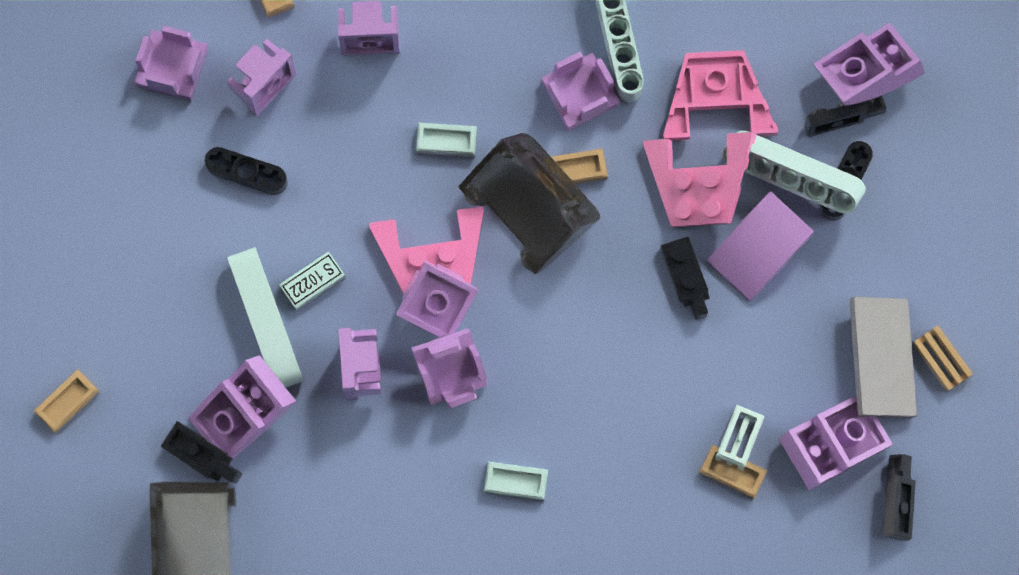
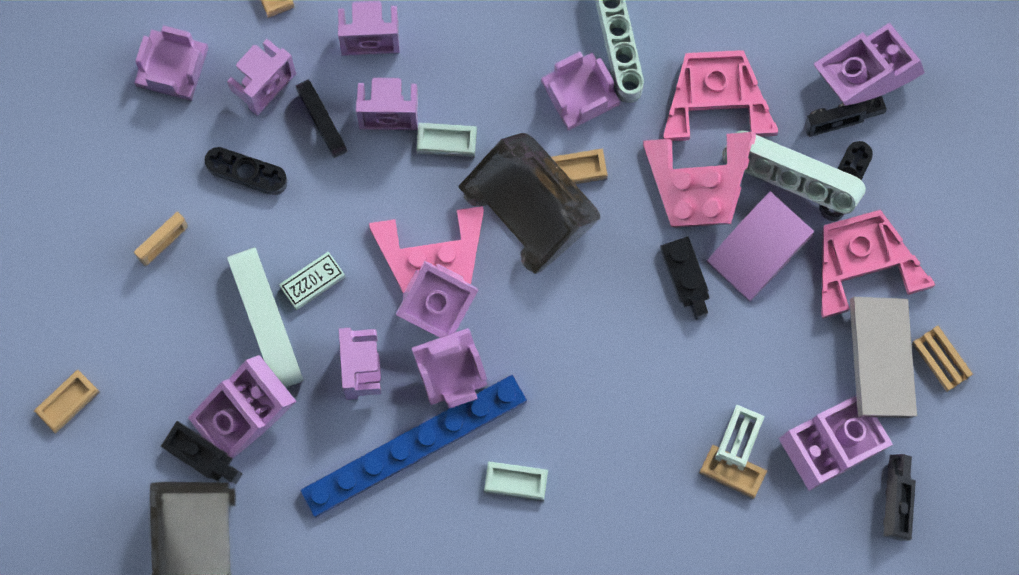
none -> tan tile [134,211,188,266]
none -> black beam [295,79,348,158]
none -> blue plate [300,374,527,518]
none -> lavender panel [356,78,418,130]
none -> bright pink wing [821,210,935,319]

